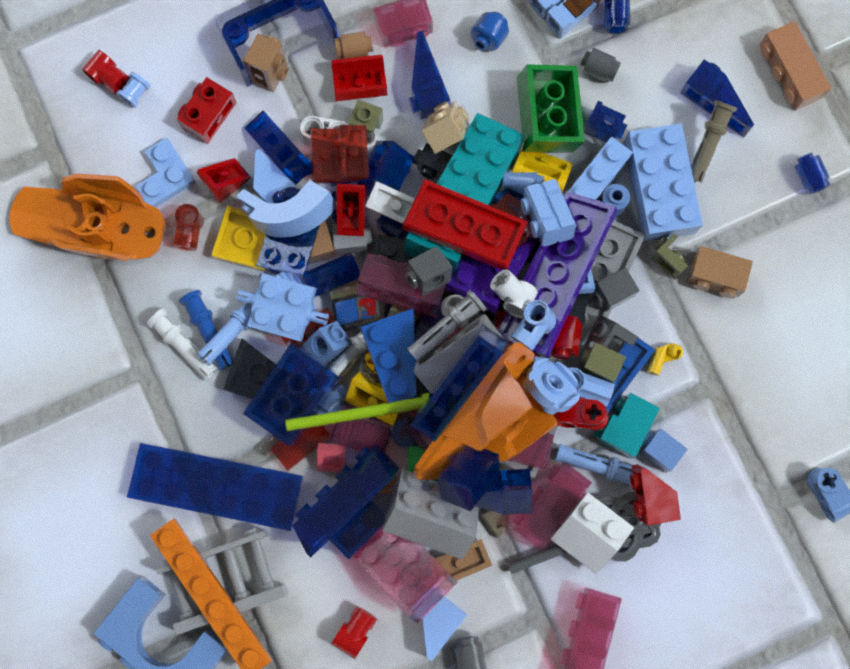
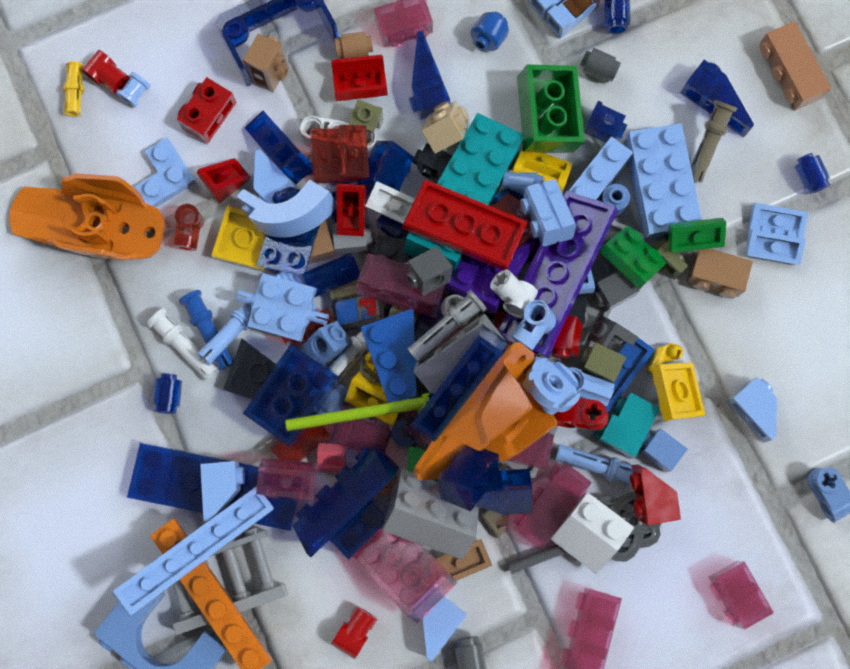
none -> yellow pin [63,61,84,117]
none -> light blue plate [112,486,274,617]
none -> clear blue brick [152,373,182,414]
none -> light blue slope [200,461,245,522]
none -> clear pink brick [256,458,318,501]
none -> green plate [599,225,667,290]
none -> yellow plate [651,362,706,422]
none -> green plate [668,218,726,253]
none -> clear pink brick [709,561,774,630]
none -> light blue slope [726,377,777,442]
none -> light blue slope [746,203,808,265]

